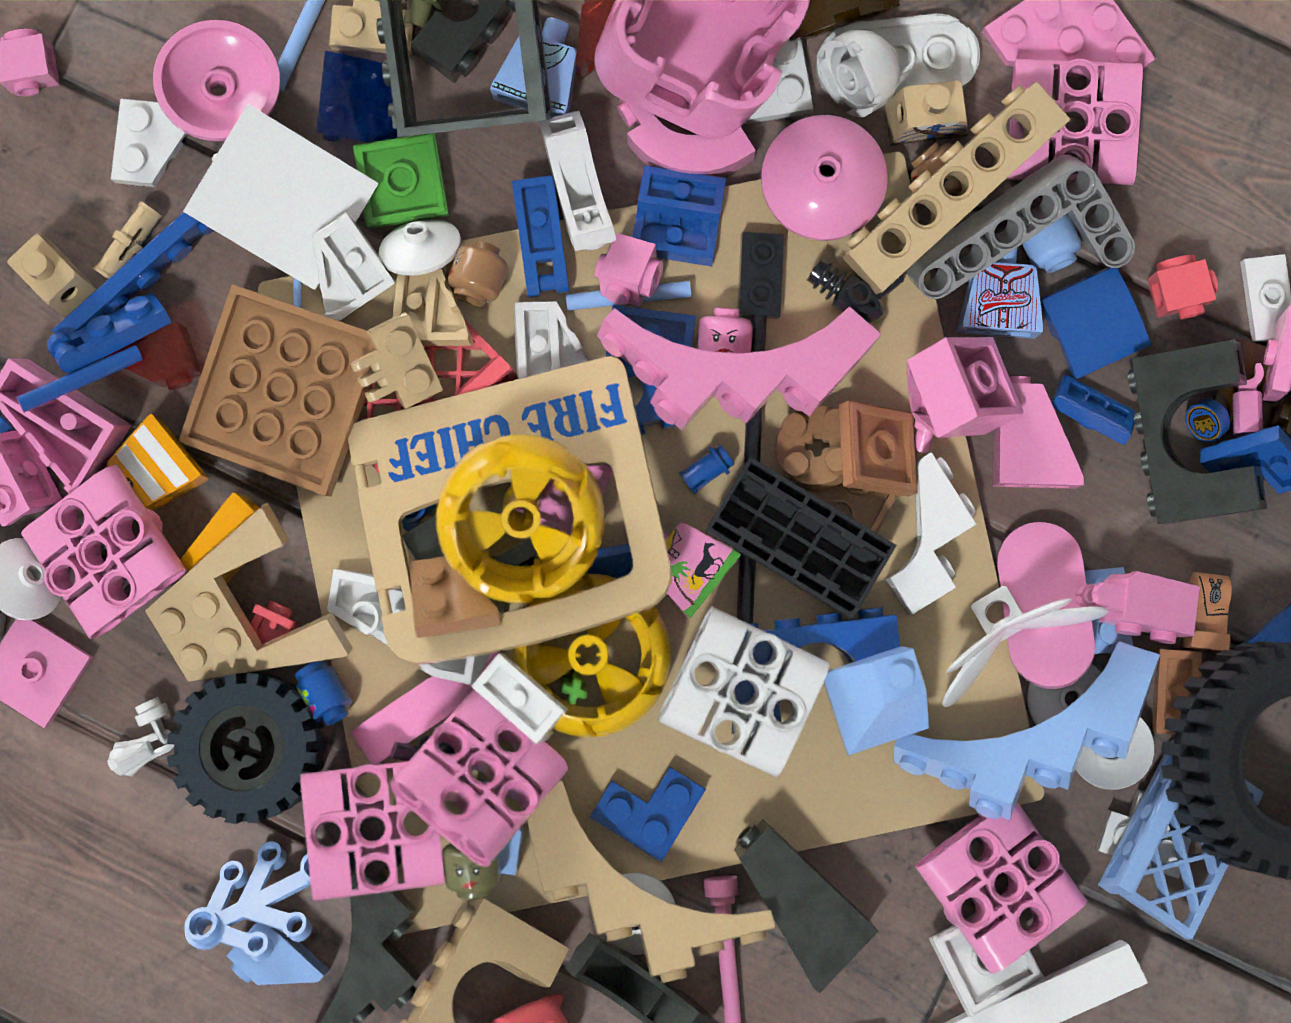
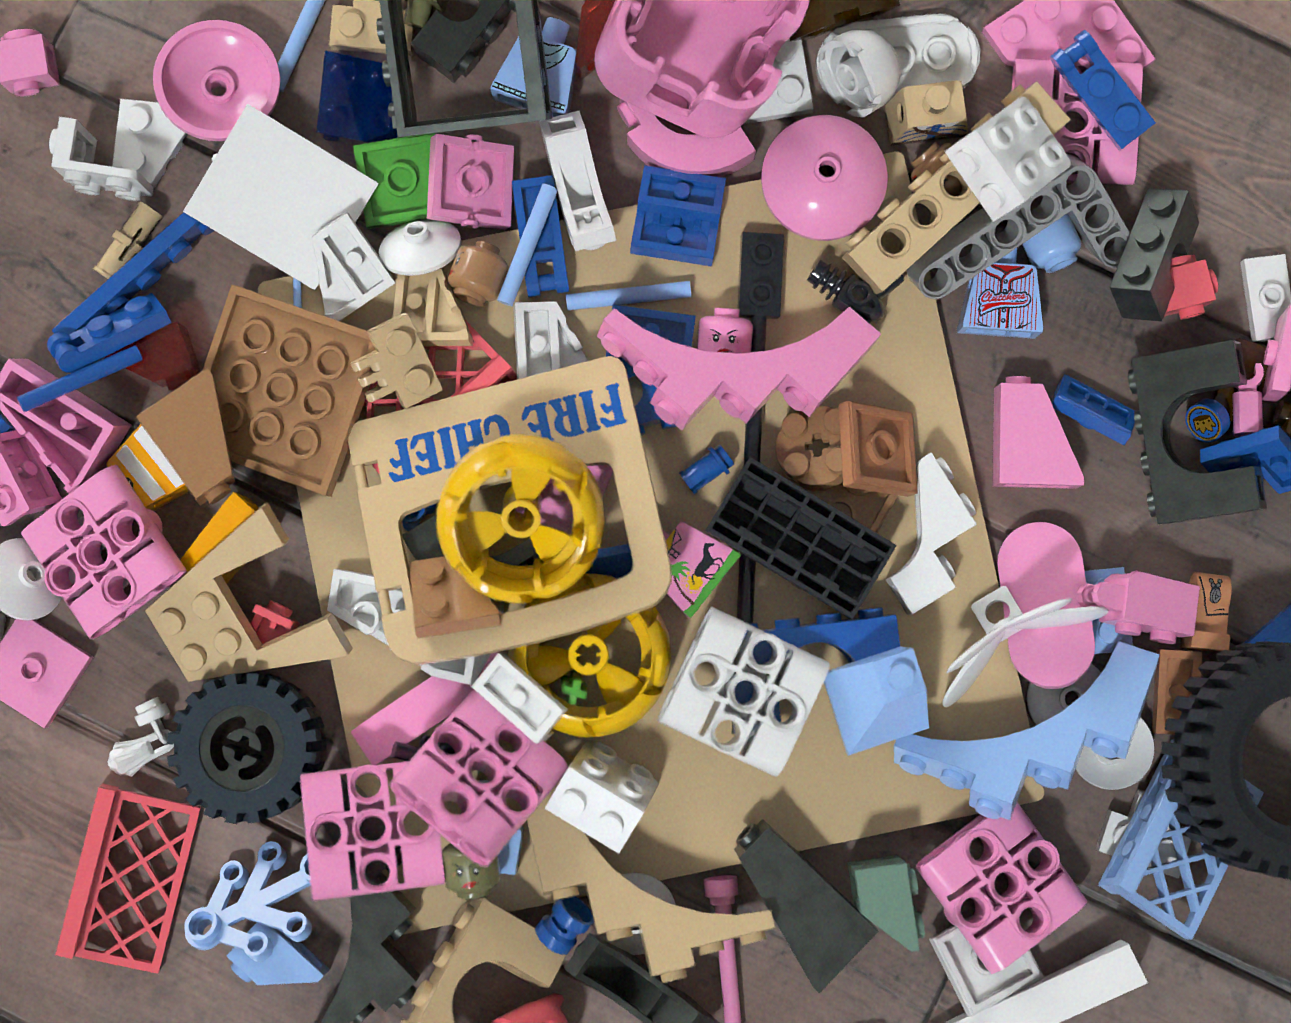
tan torso [7,233,97,318] -> none
blue brick [295,660,352,726] -> none
blue plate [590,767,706,862] -> none
bright pink brick [595,233,663,307] -> none
bright pink piece [907,337,1024,453] -> none
blue slope [1040,267,1151,379] -> none
none -> white bracket [49,117,154,201]
none -> coral fence [55,783,201,974]
none -> medium nougat slope [136,368,235,506]
none -> bright pink plate [427,134,514,230]
none -> light blue bar [497,184,558,307]
none -> blue wheel [535,896,594,955]
none -> white bracket [545,740,659,853]
none -> sand green slope [847,855,925,952]
none -> white bracket [945,97,1071,222]
none -> blue plate [1050,30,1156,151]
none -> pearl dark grey arch [1110,188,1199,322]

